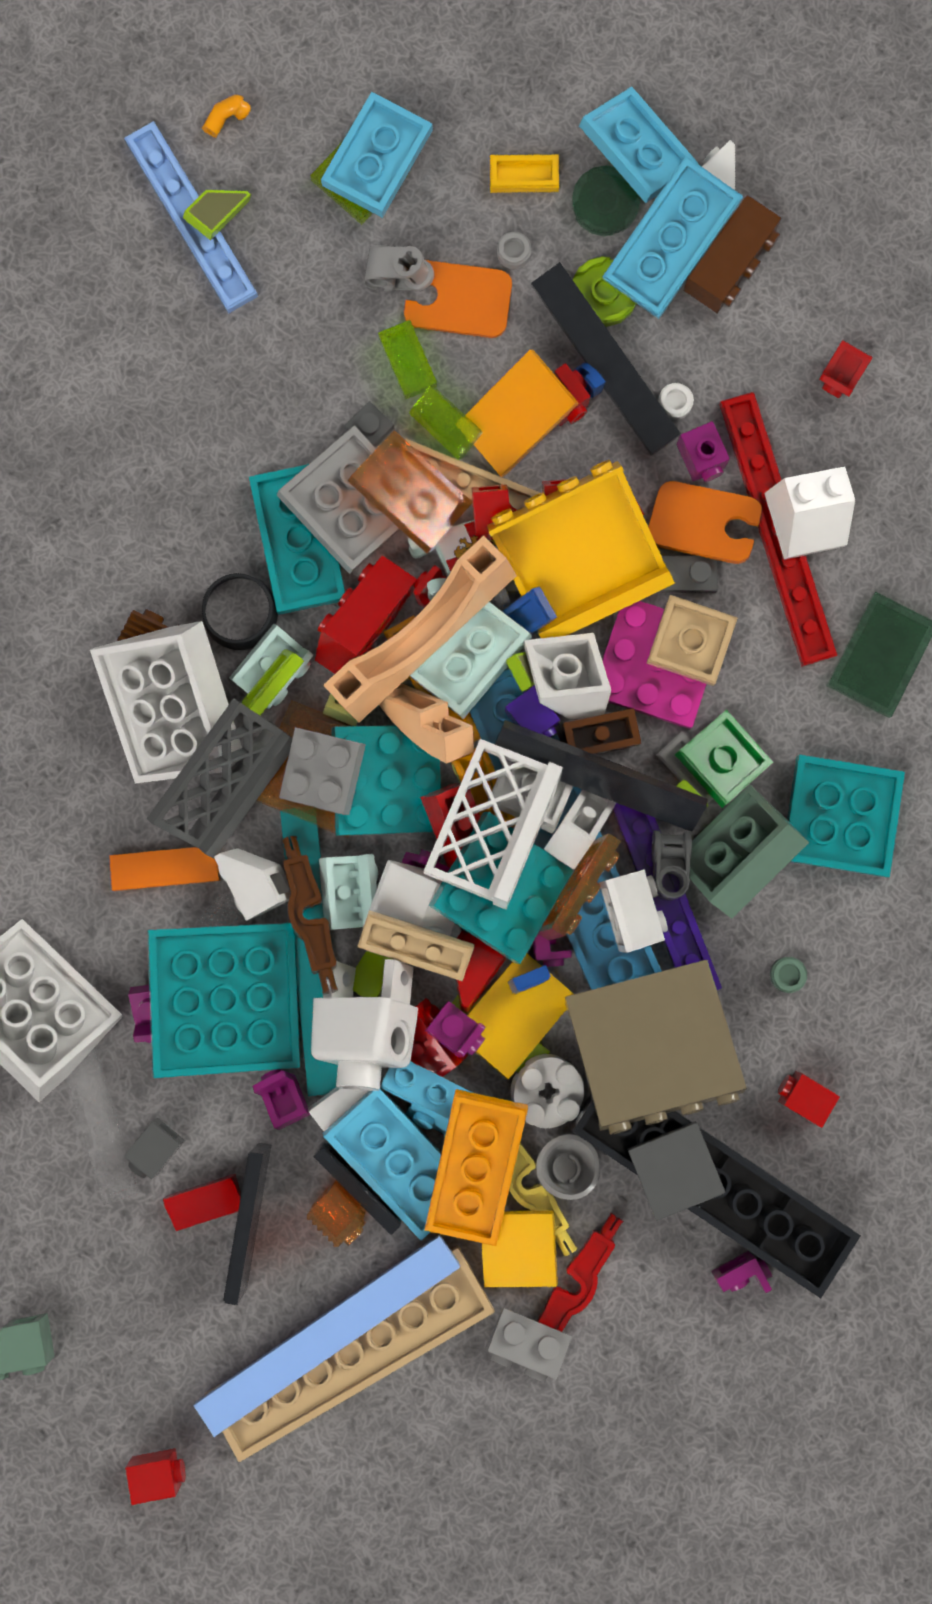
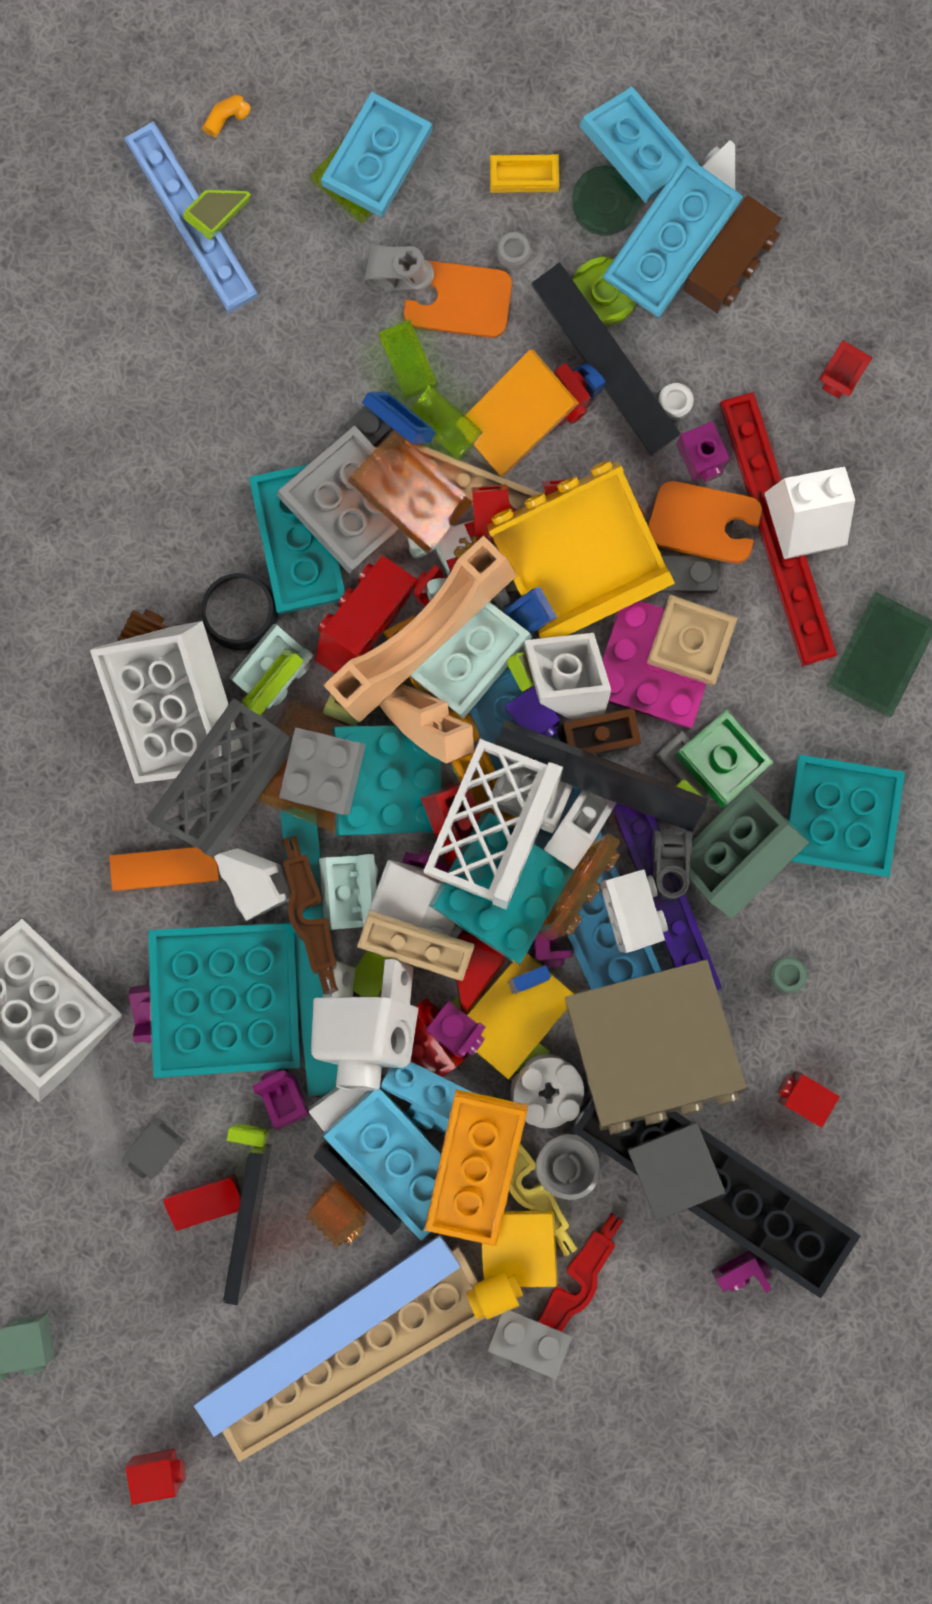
none -> lime tile [226,1123,269,1148]
none -> blue tile [362,392,436,444]
none -> yellow brick [466,1271,524,1320]

